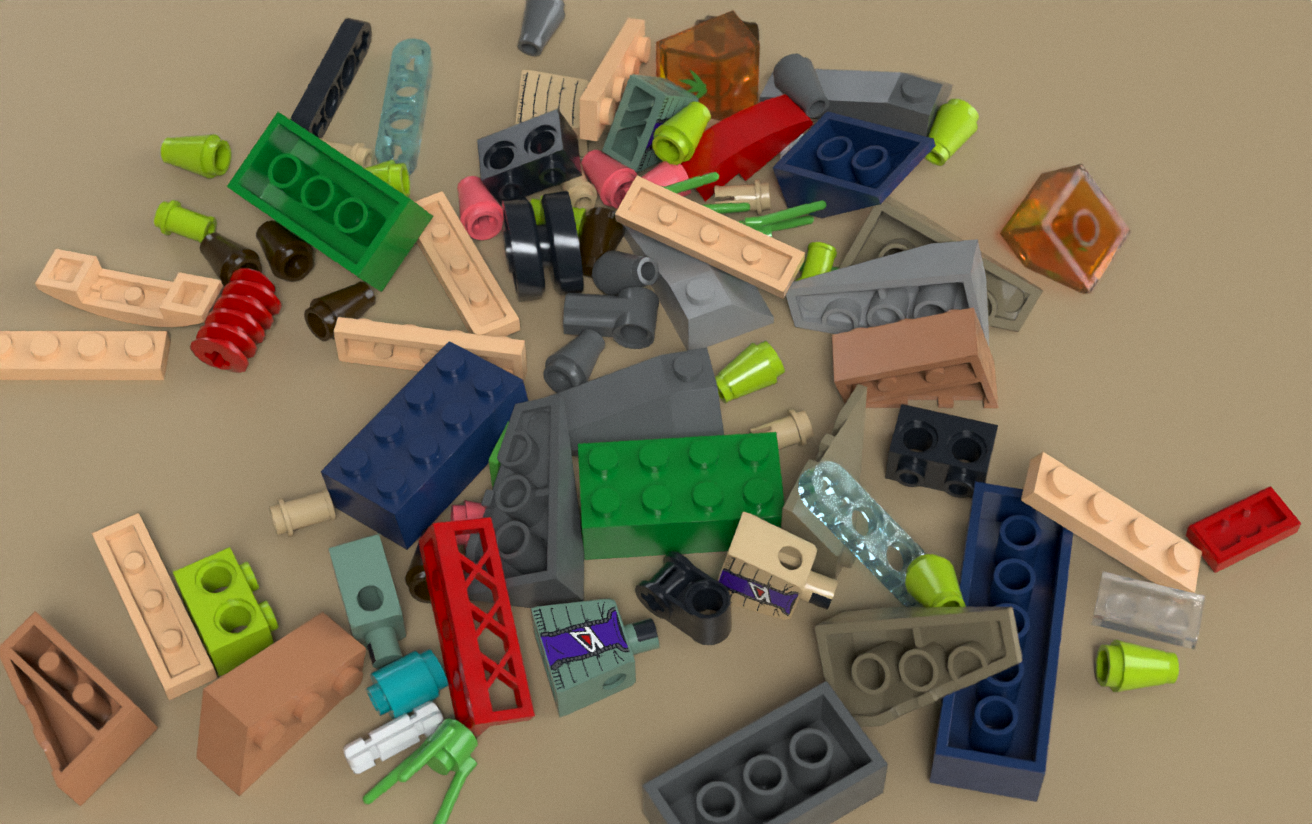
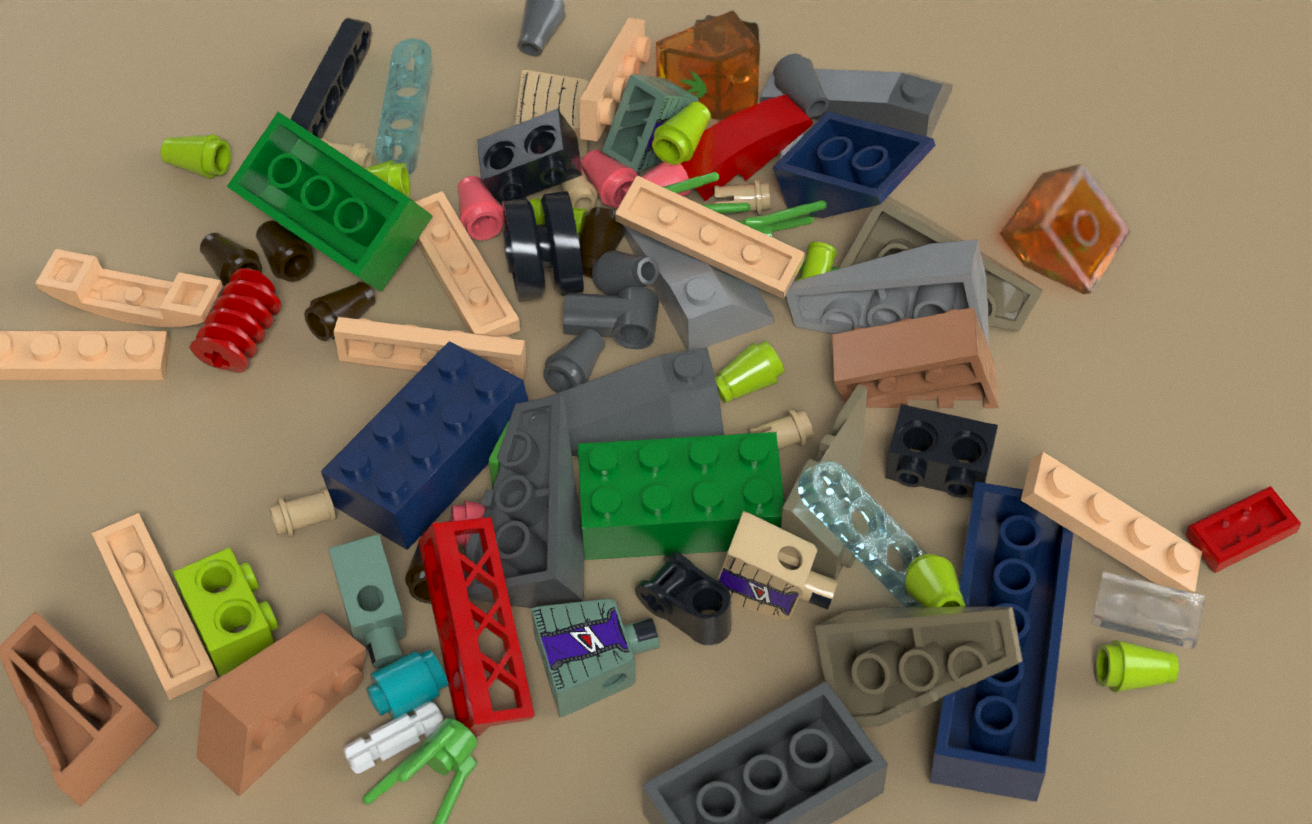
lime pin [154,200,217,243] -> none
lime cone [925,98,979,166] -> none

